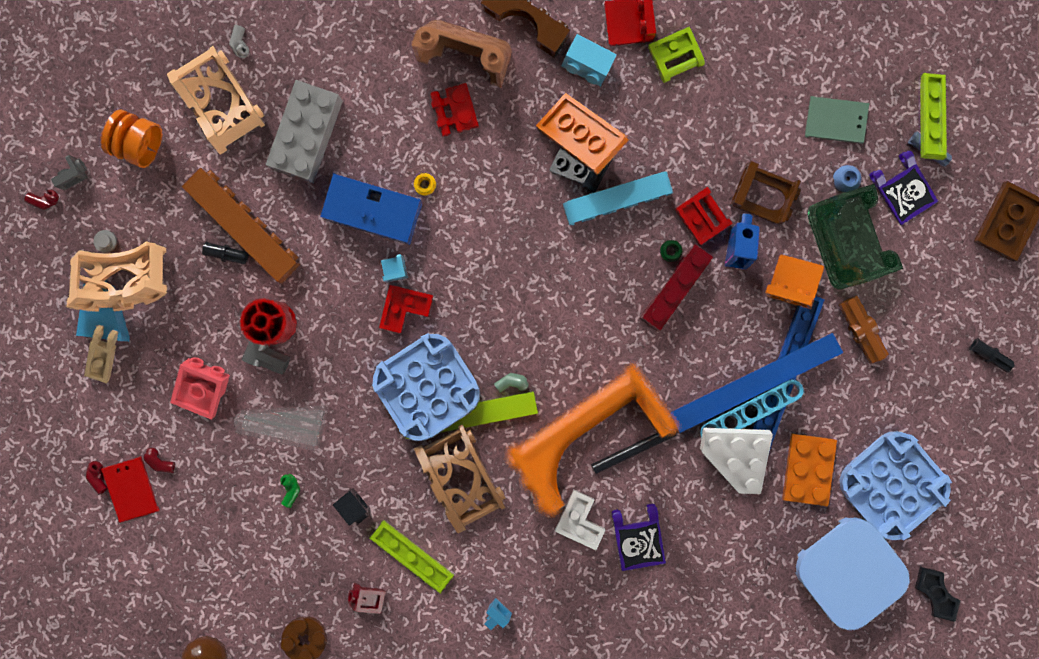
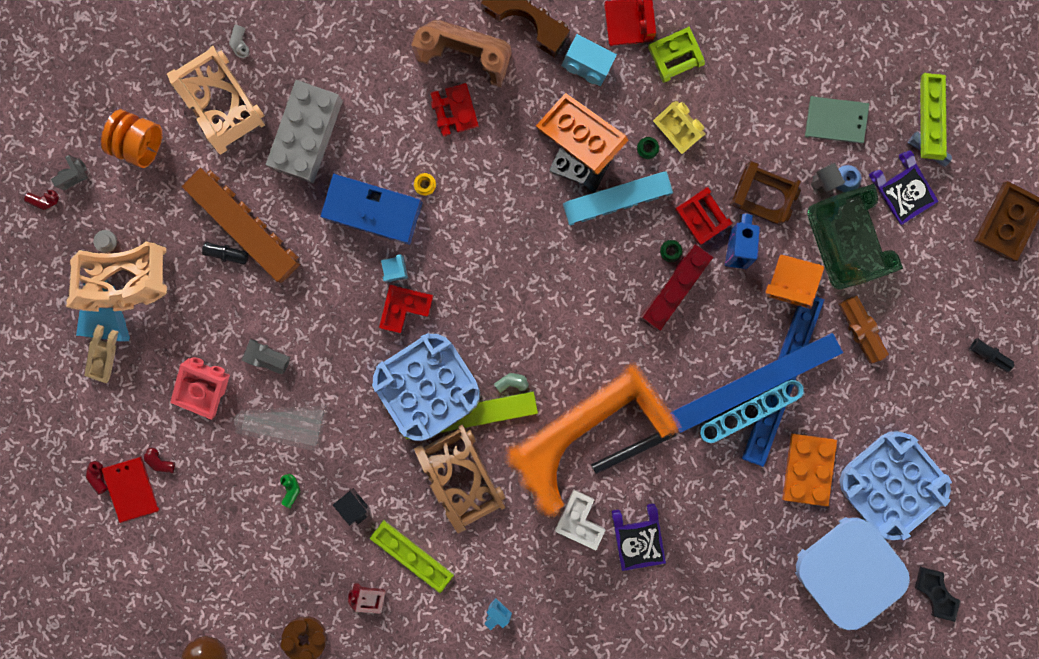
red cylinder [240,298,297,345] -> none
white plate [700,428,773,494] -> none
none -> dark green plate [637,137,659,159]
none -> light yellow bracket [653,101,706,154]
none -> dark grey piece [811,163,845,193]

